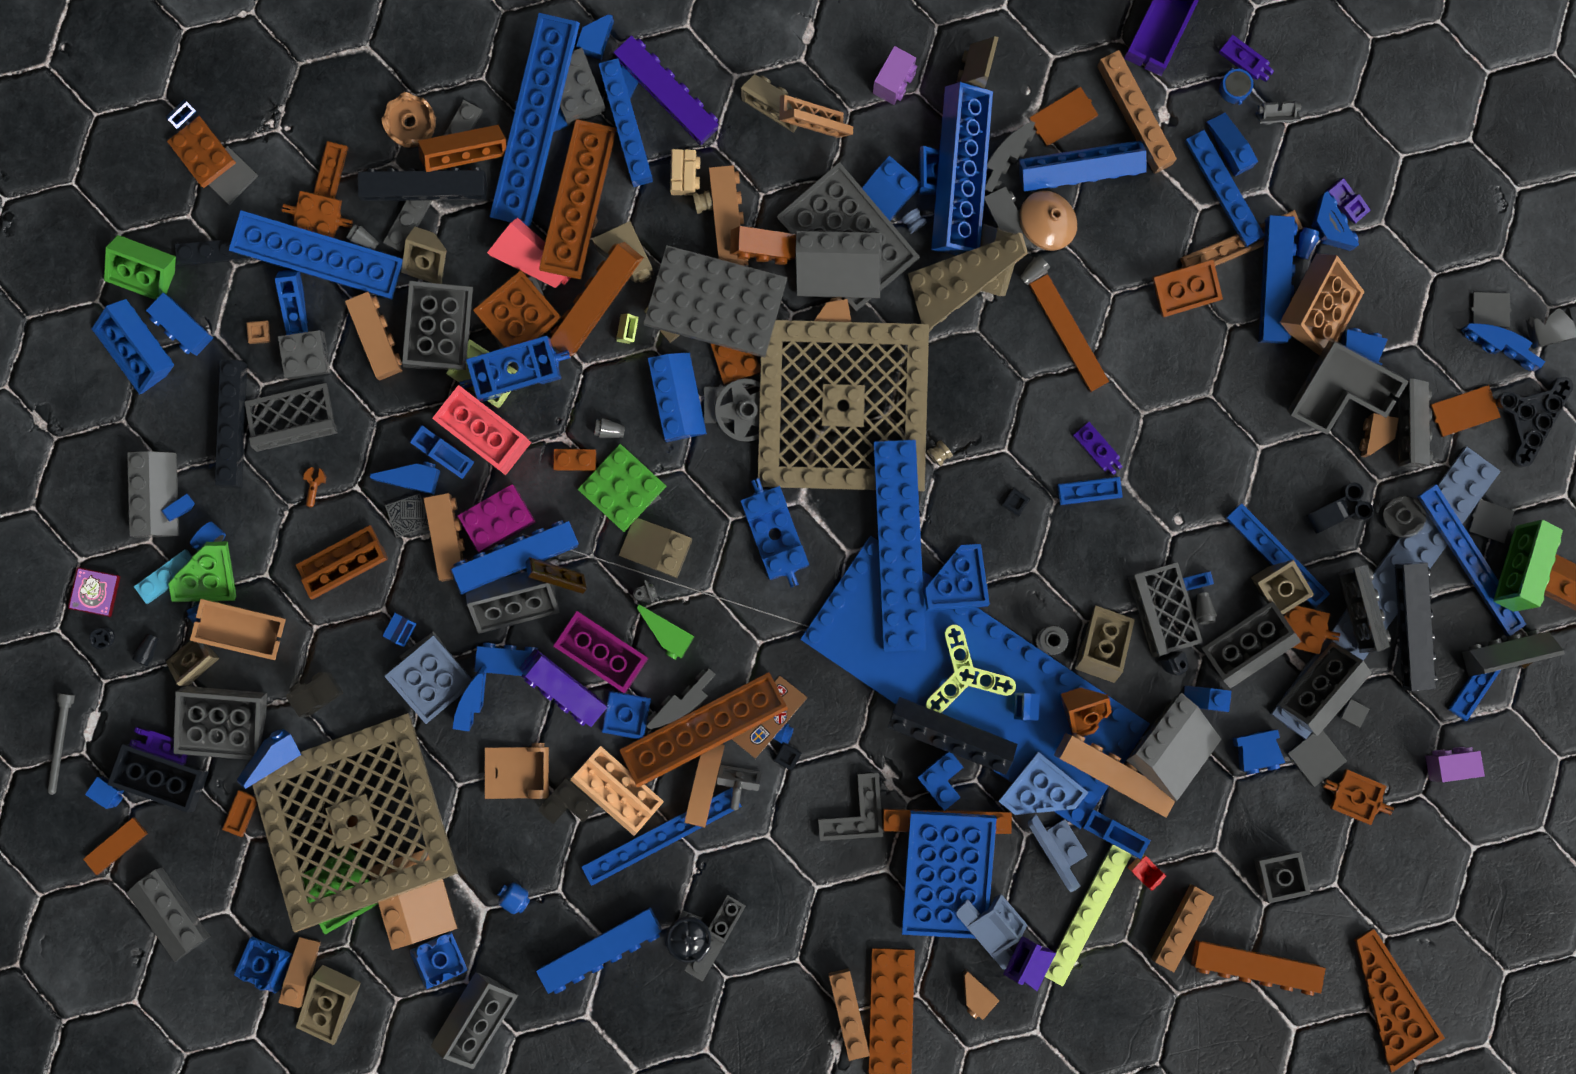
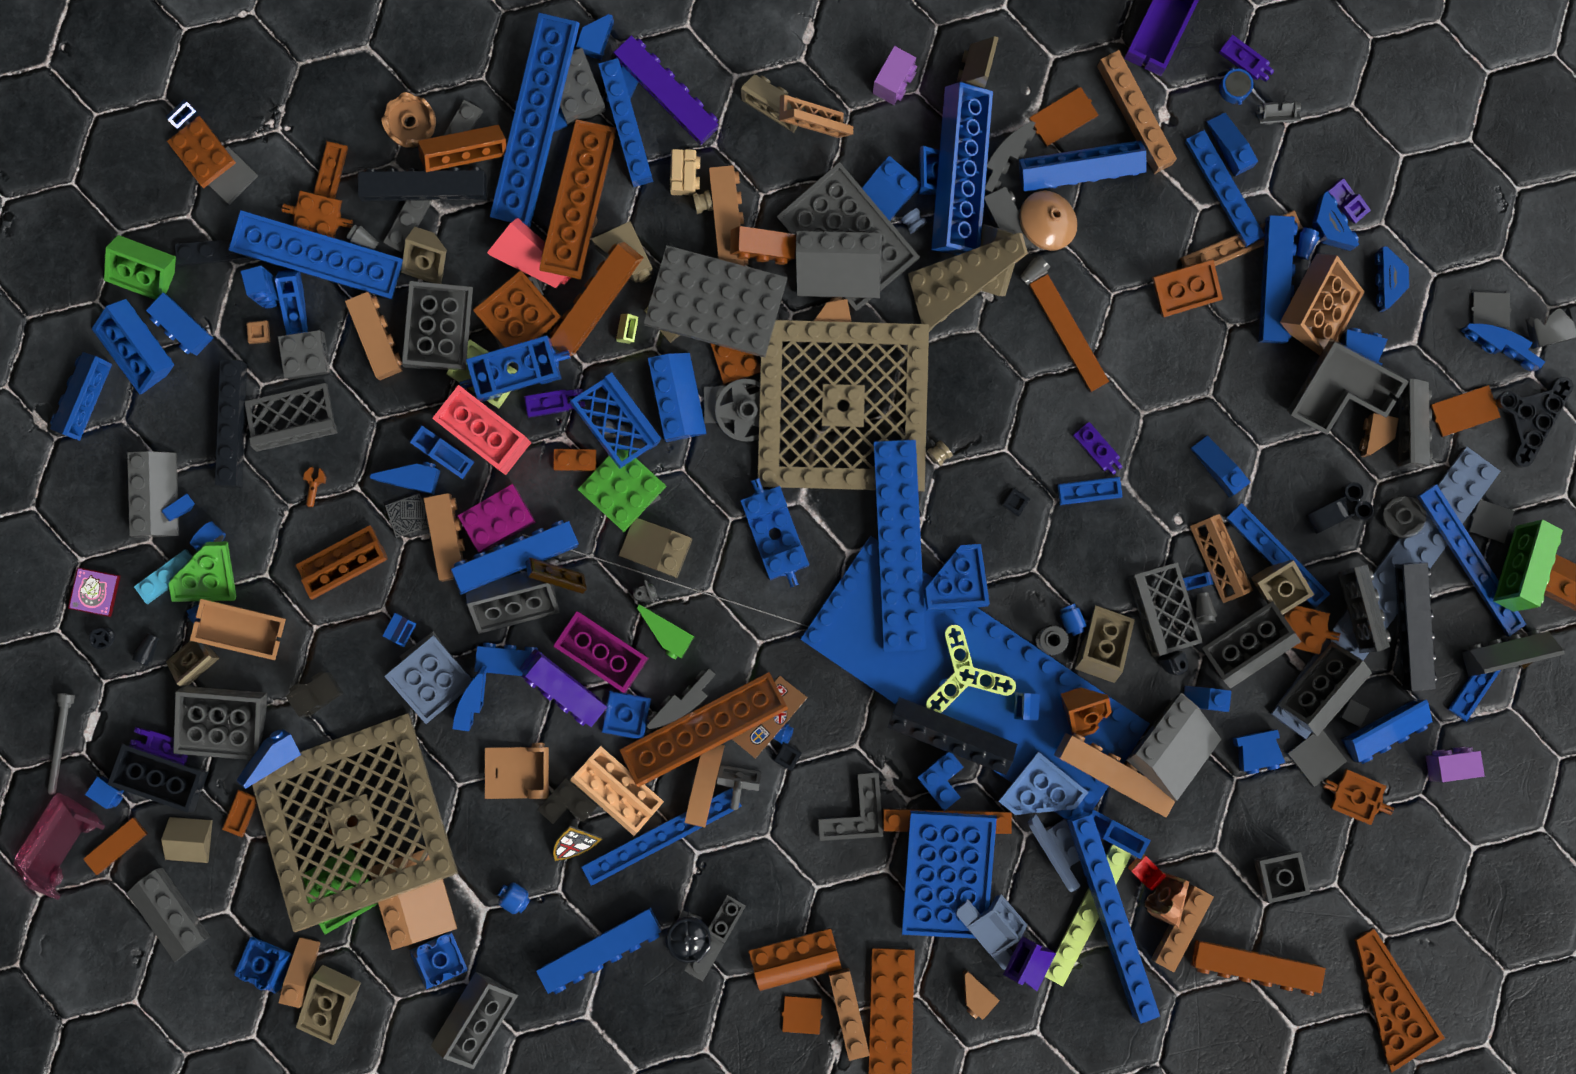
none -> clear pink windscreen [14,793,105,900]
none -> blue slope [50,352,112,441]
none -> dark tan slope [161,817,213,863]
none -> blue brick [241,266,280,309]
none -> dark purple hinge [524,389,585,418]
none -> shield [553,819,602,861]
none -> blue fence [570,372,661,469]
none -> dark orange brick [749,928,842,991]
none -> dark orange piece [782,996,823,1035]
none -> blue brick [1060,604,1087,636]
none -> blue brick [1066,811,1160,1024]
none -> nougat slope [1145,872,1189,928]
none -> blue slope [1190,435,1251,498]
none -> medium nougat fence [1190,514,1253,603]
none -> blue slope [1341,699,1433,764]
none -> blue slope [1375,247,1409,312]

